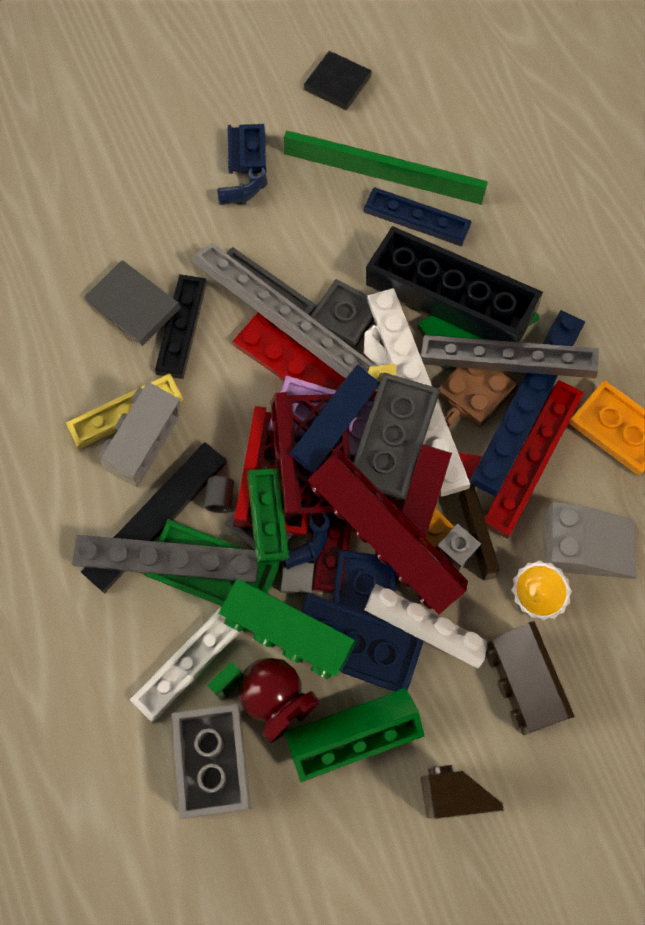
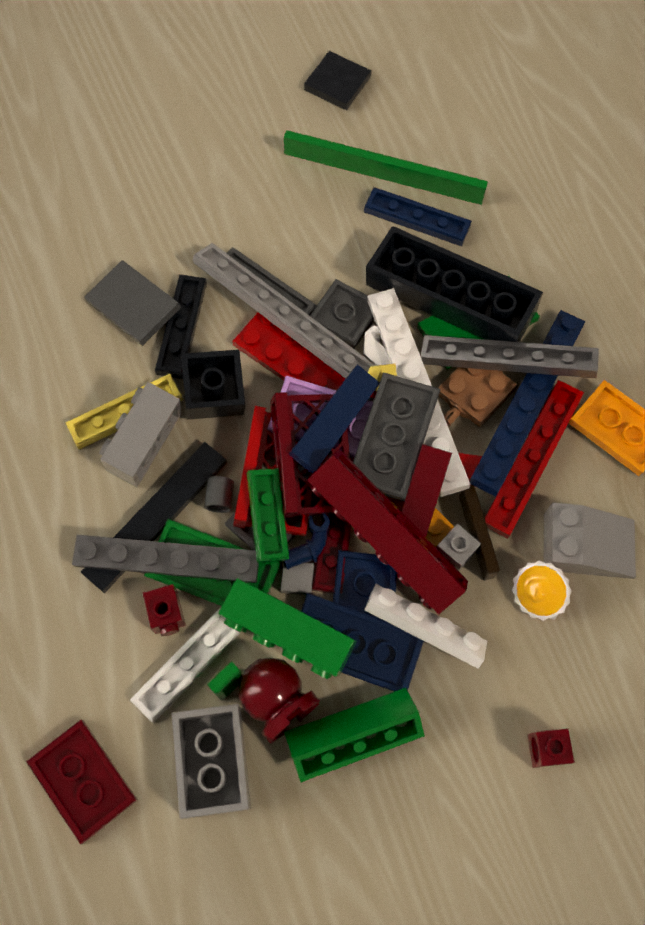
dark blue piece [217,167,267,205] -> none
dark blue plate [228,124,266,174] -> none
dark brown slope [421,765,504,819] -> none
dark brown slope [486,621,575,735] -> none
none -> dark red tile [26,719,138,845]
none -> dark red brick [142,584,186,636]
none -> black brick [181,350,245,420]
none -> dark red brick [527,728,575,768]

